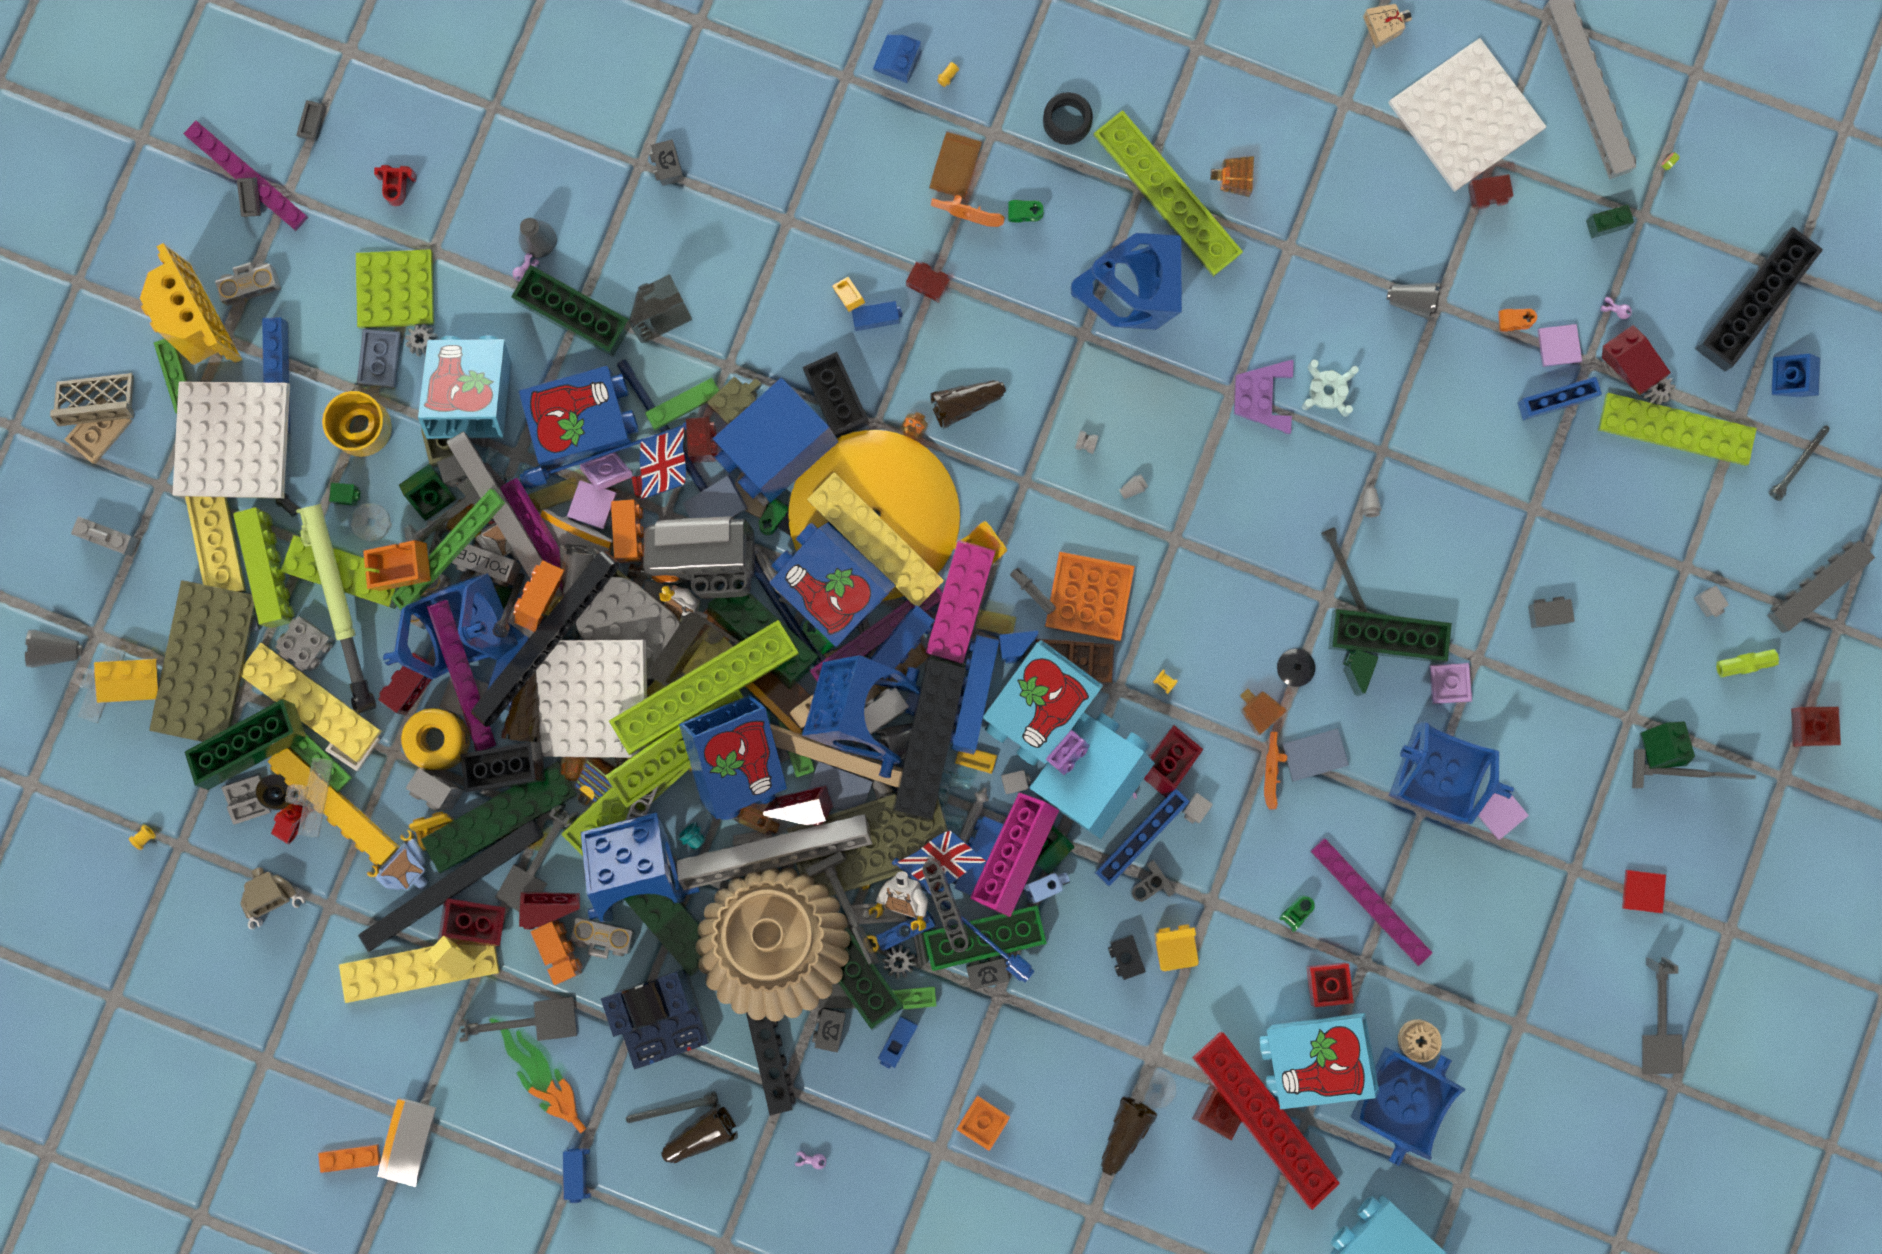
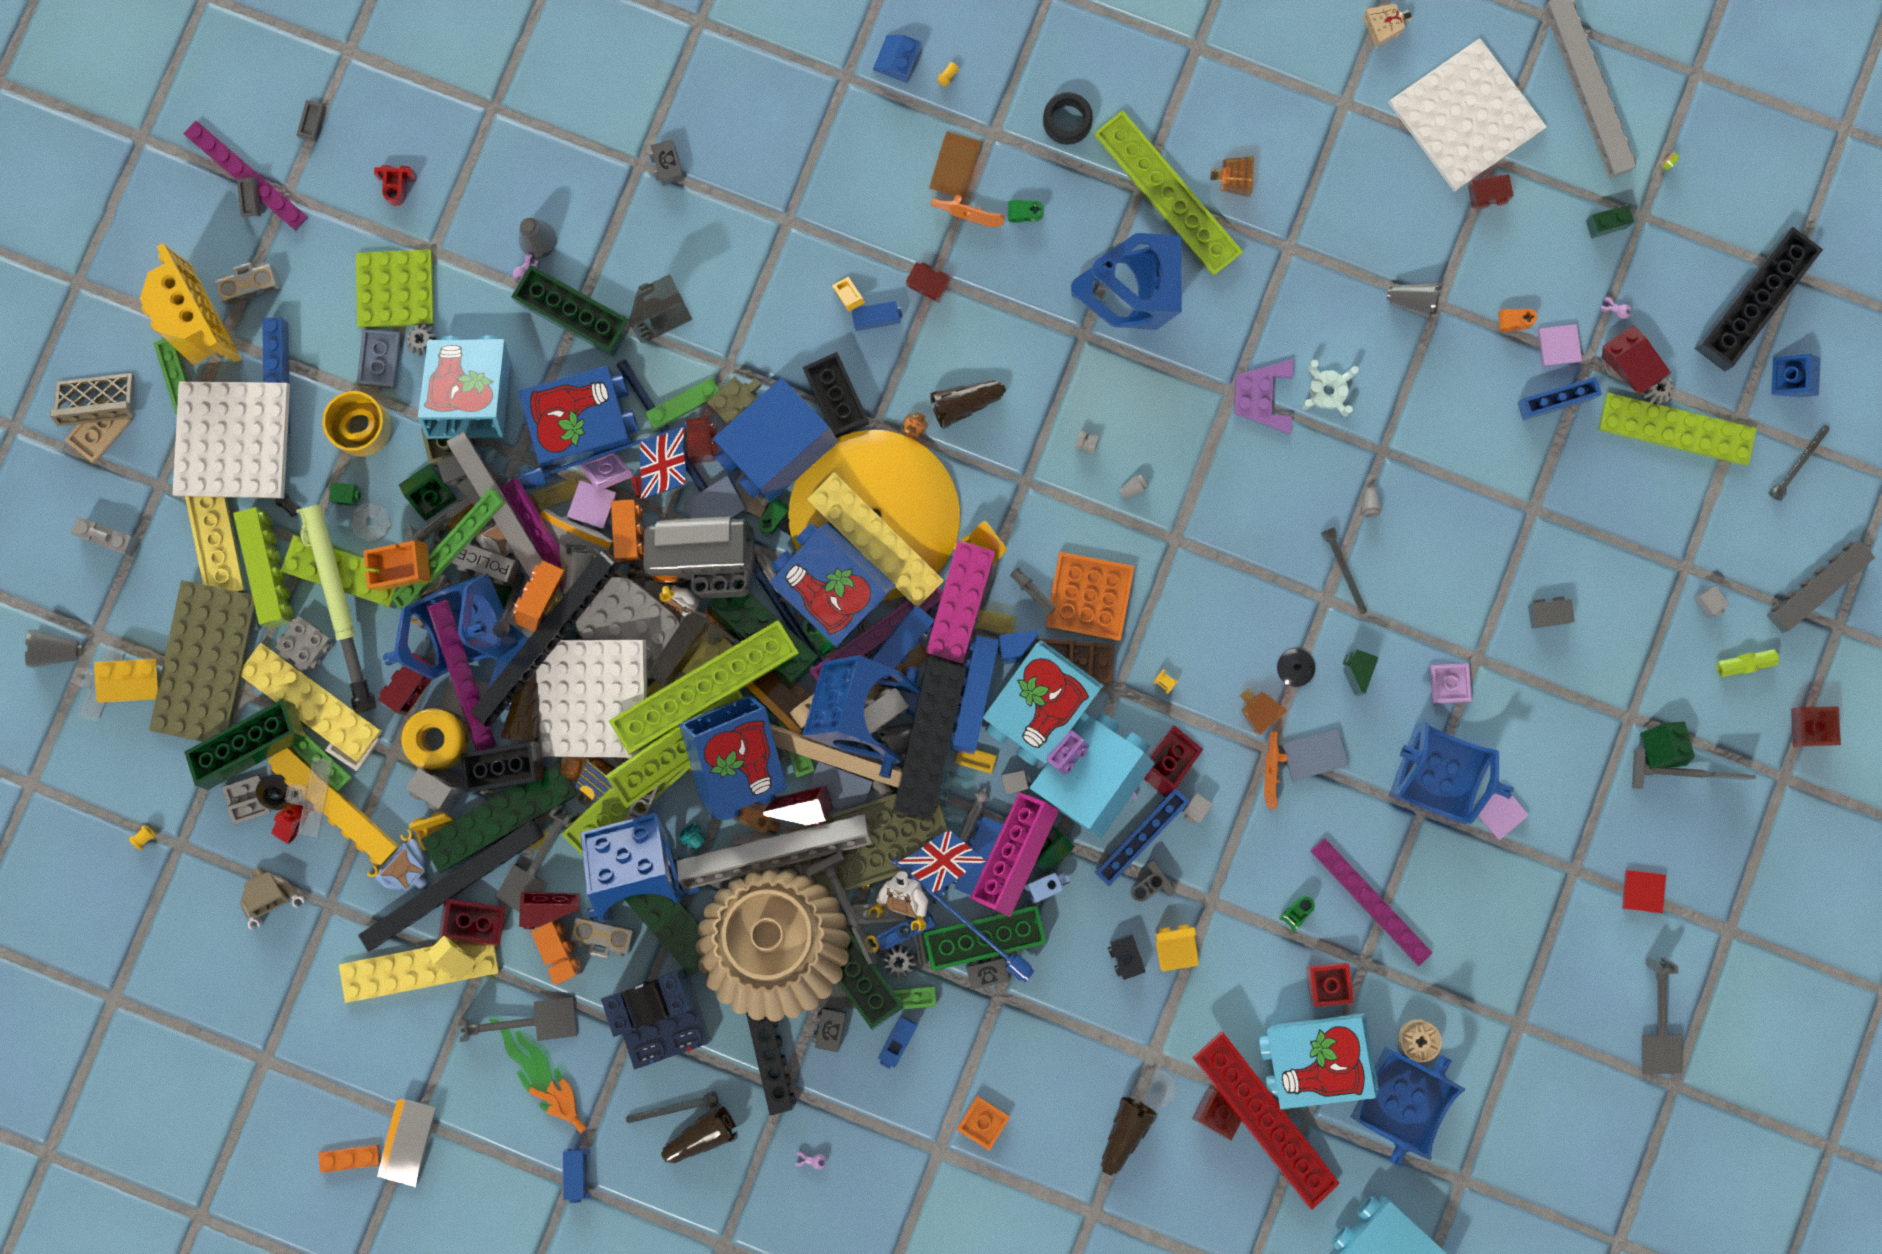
dark grey beam [923,858,969,952] -> none
dark green brick [1328,609,1452,663] -> none

